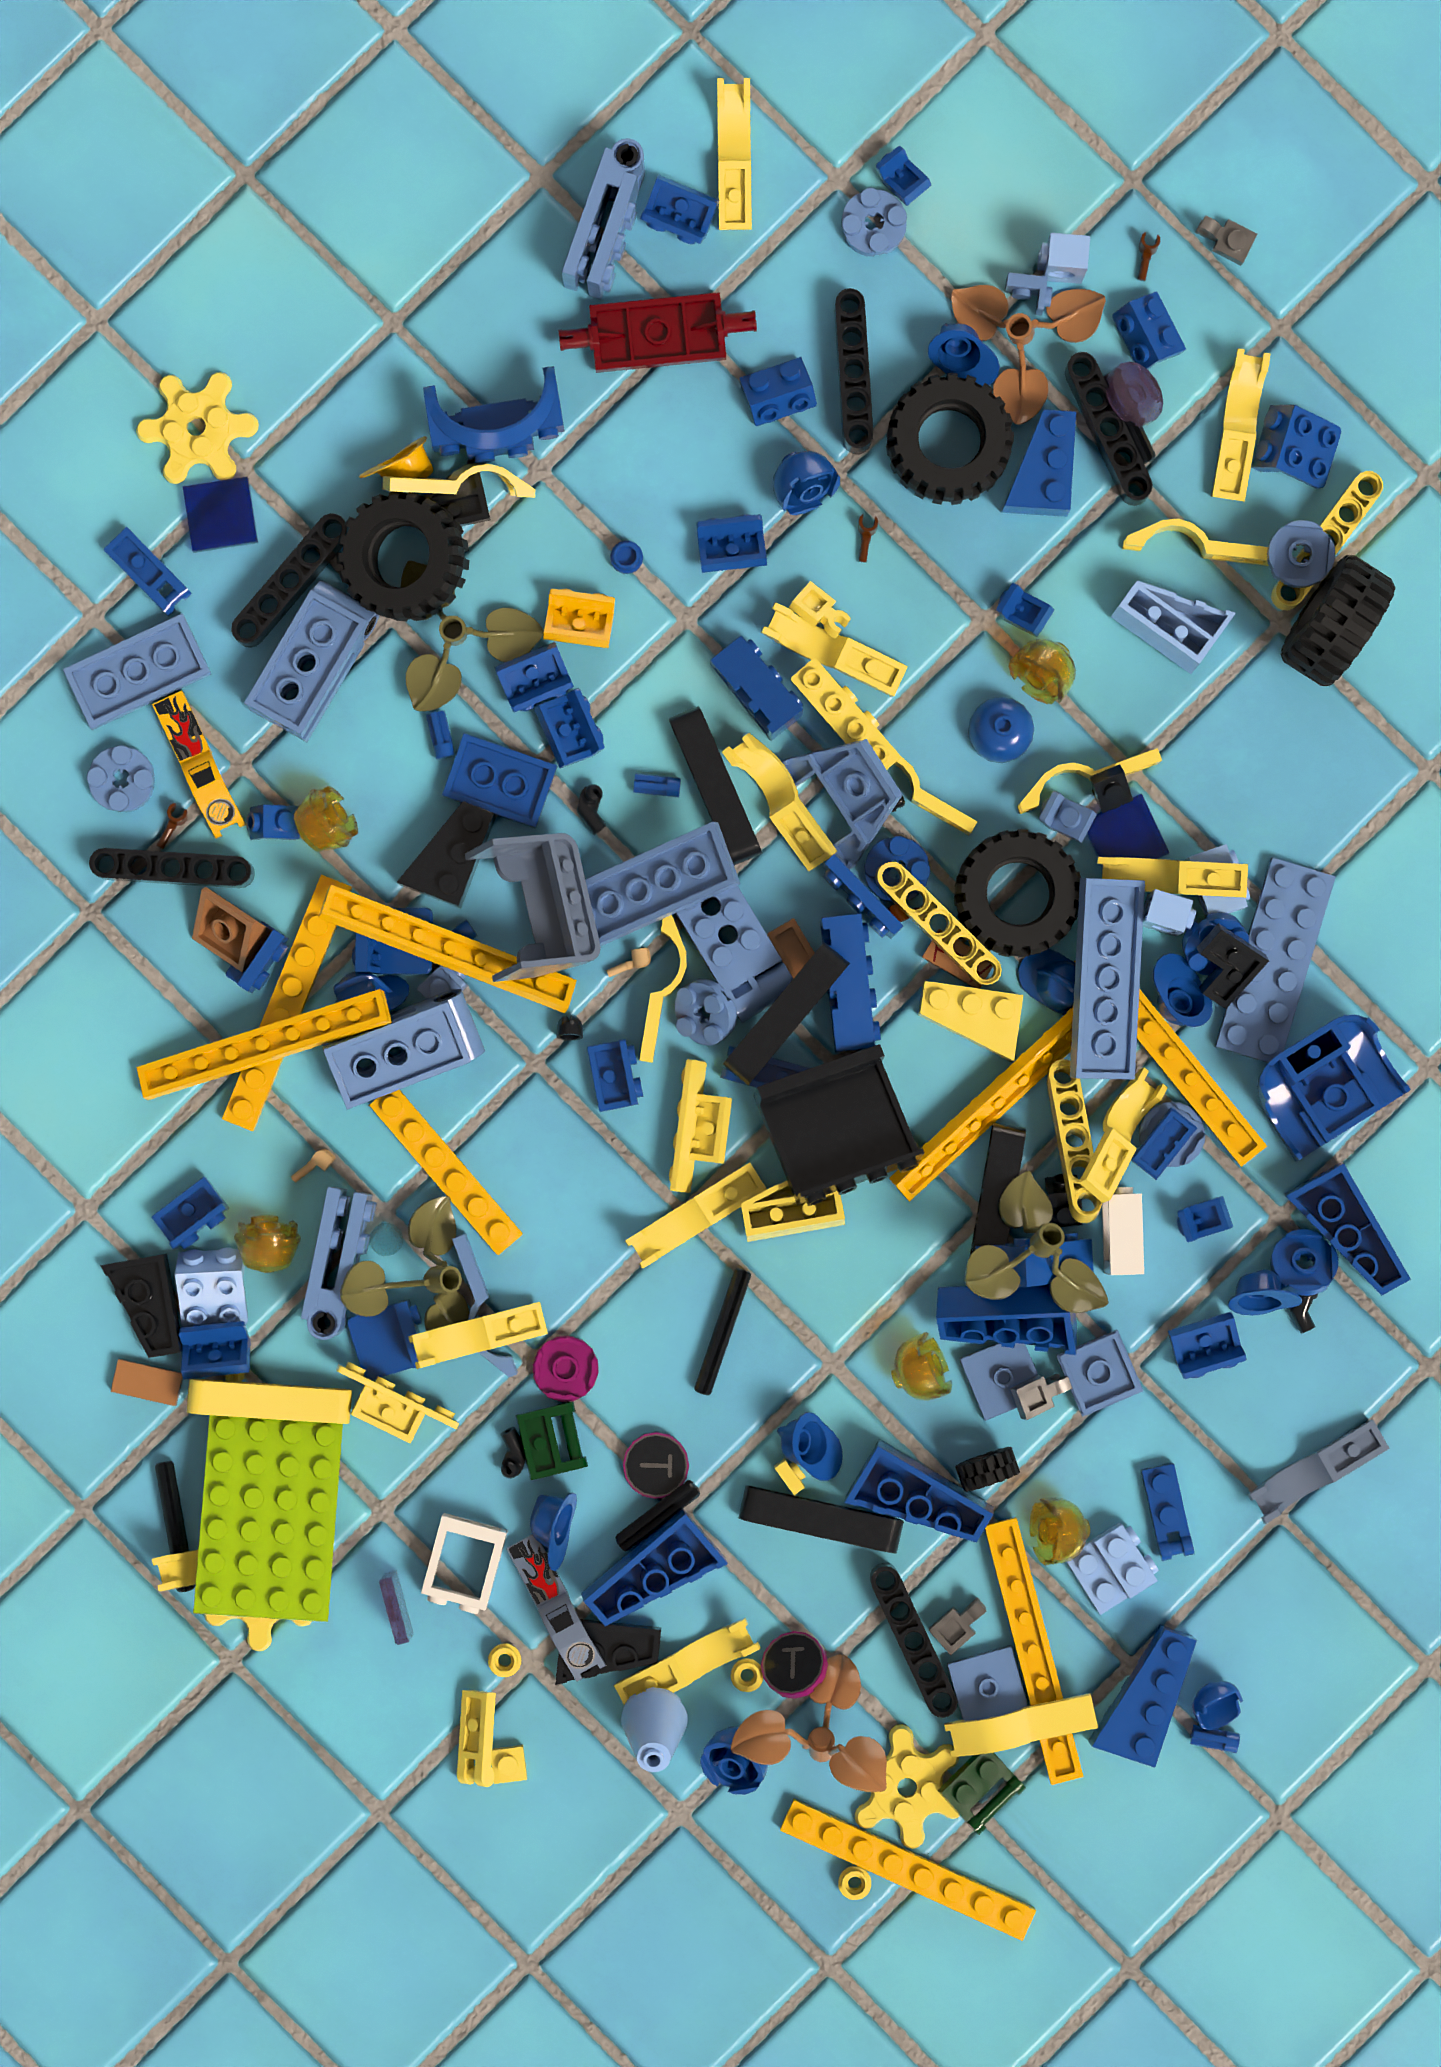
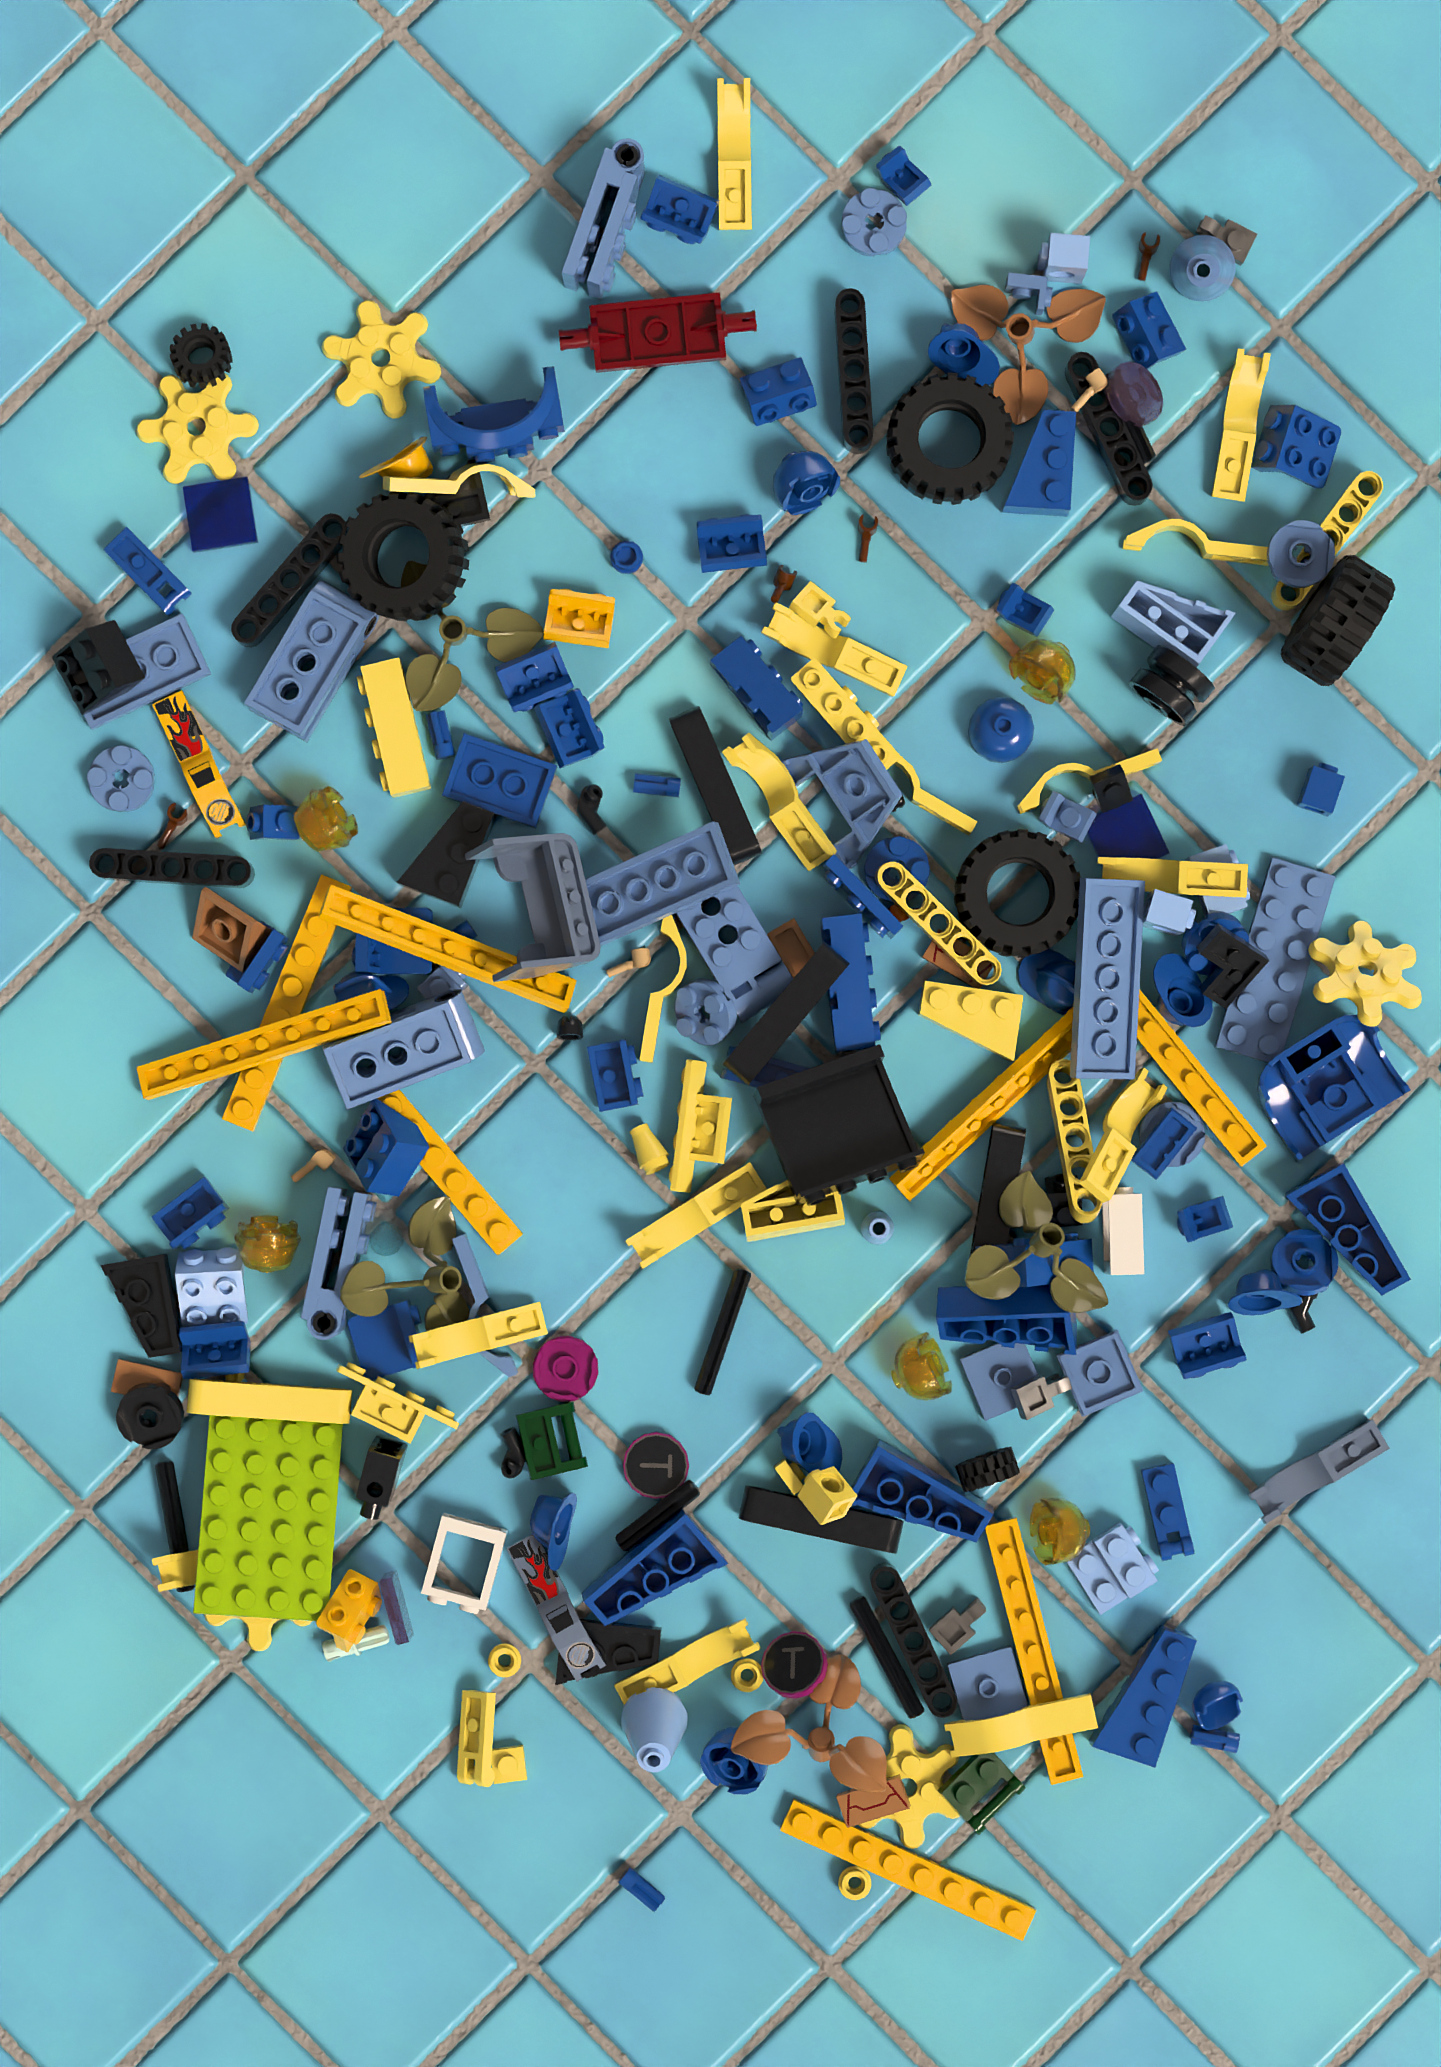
none -> black slope [52,620,145,715]
none -> black plate [116,1382,184,1449]
none -> black tyre [170,323,233,389]
none -> yellow bracket [316,1569,382,1653]
none -> light yellow plate [322,300,441,419]
none -> light aqua axle [322,1625,390,1662]
none -> blue slope [343,1099,429,1197]
none -> black torso [356,1436,408,1520]
none -> light yellow brick [357,657,431,798]
none -> blue piece [617,1867,665,1912]
none -> light yellow cone [630,1123,670,1175]
none -> reddish brown hand [771,565,797,603]
none -> light yellow brick [797,1466,858,1525]
none -> medium nougat tile [836,1774,911,1828]
none -> black axle [850,1596,924,1719]
none -> light blue cone [861,1212,894,1245]
none -> tan hand [1071,368,1108,412]
none -> black wheel [1129,645,1215,726]
none -> medium blue cone [1170,235,1236,301]
none -> blue brick [1296,763,1345,817]
none -> light yellow plate [1308,921,1422,1027]

